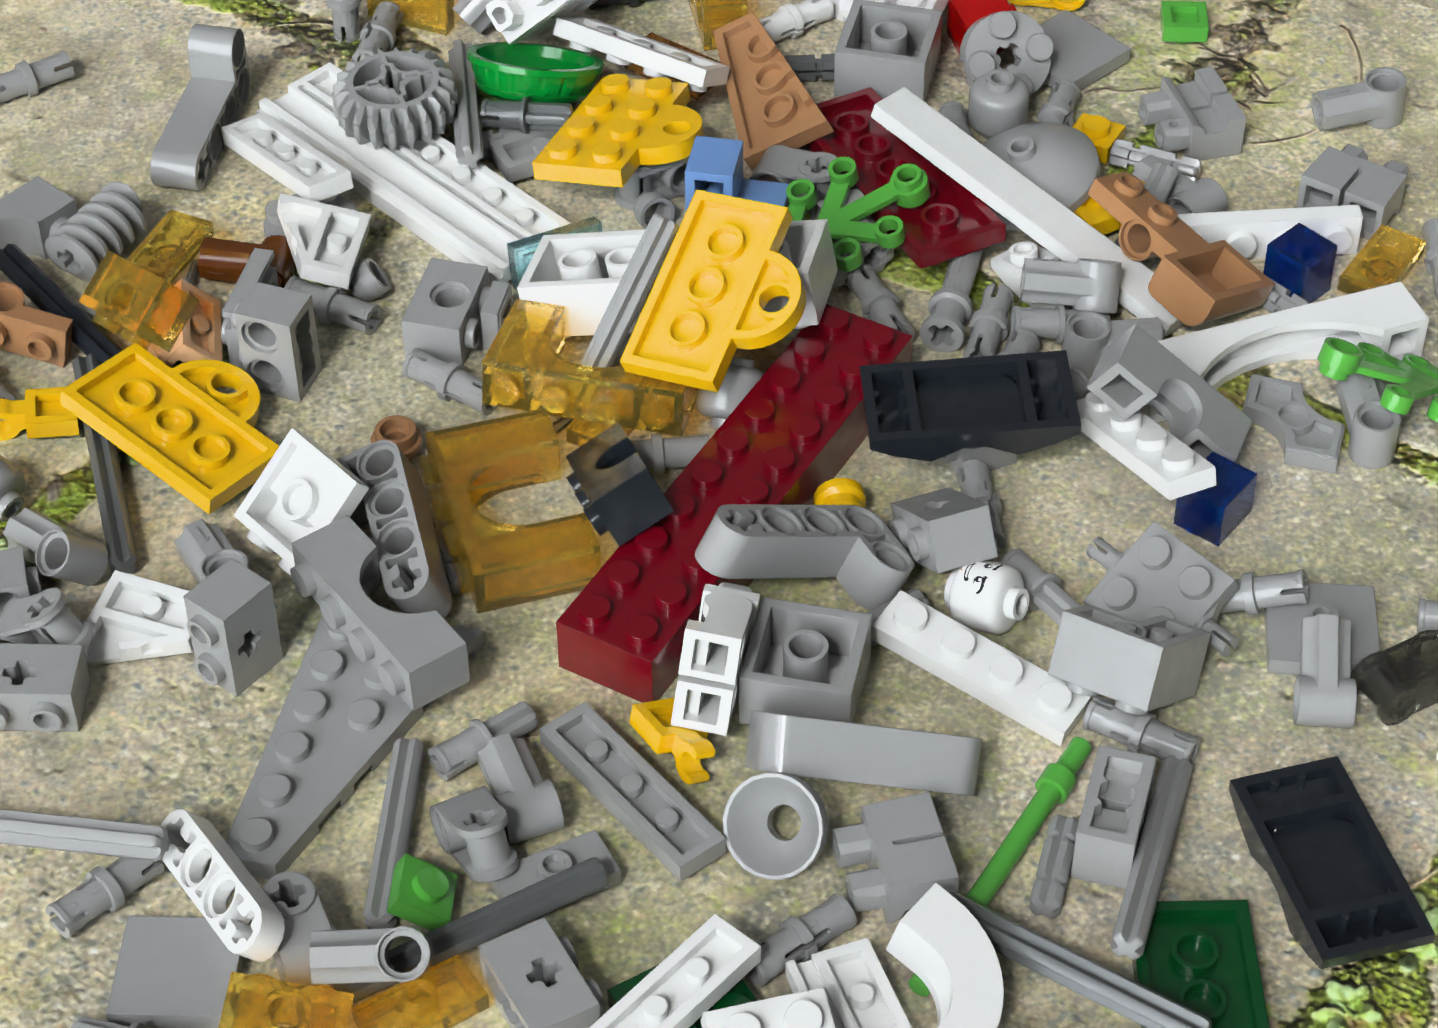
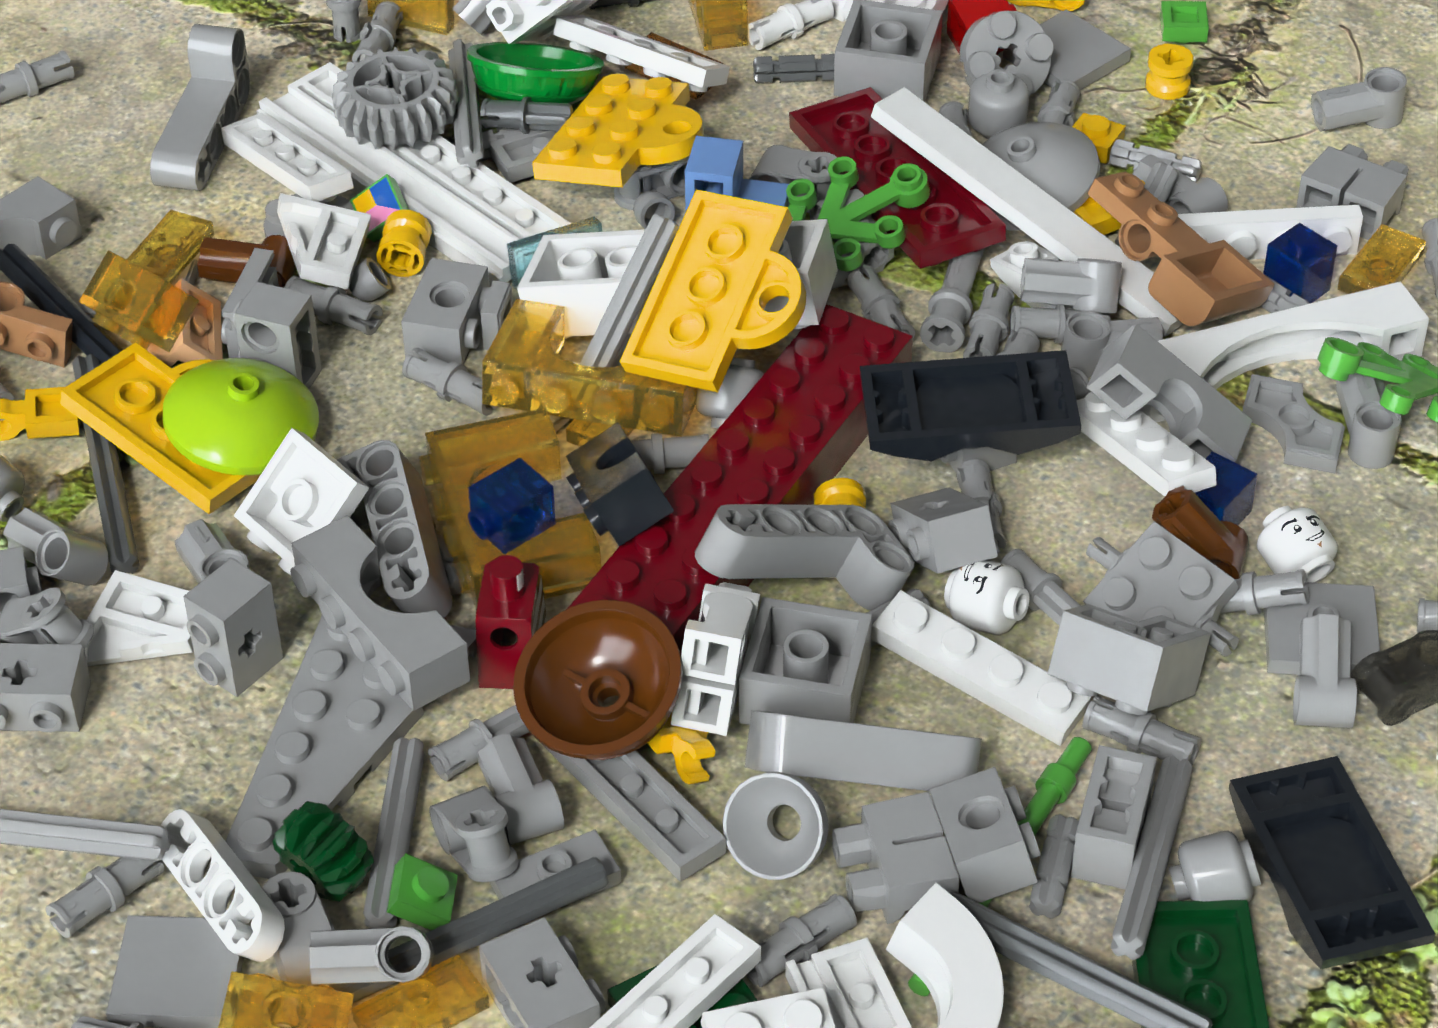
light grey piece [44,182,147,282] -> none
medium nougat plate [371,415,423,459] -> none
medium nougat wing [713,12,834,170] -> none
light grey hips [1138,66,1246,161] -> none
none -> lime dish [162,358,319,475]
none -> dark green gear [272,801,374,902]
none -> tile [350,174,409,242]
none -> yellow wheel [376,209,432,277]
none -> clear blue brick [468,458,556,555]
none -> dark red torso [475,555,546,689]
none -> reddish brown hat [513,600,683,760]
none -> light grey brick [929,767,1041,903]
none -> yellow wheel [1145,43,1193,100]
none -> reddish brown piece [1152,485,1248,579]
none -> light grey head [1169,831,1261,903]
none -> white head [1257,506,1338,583]

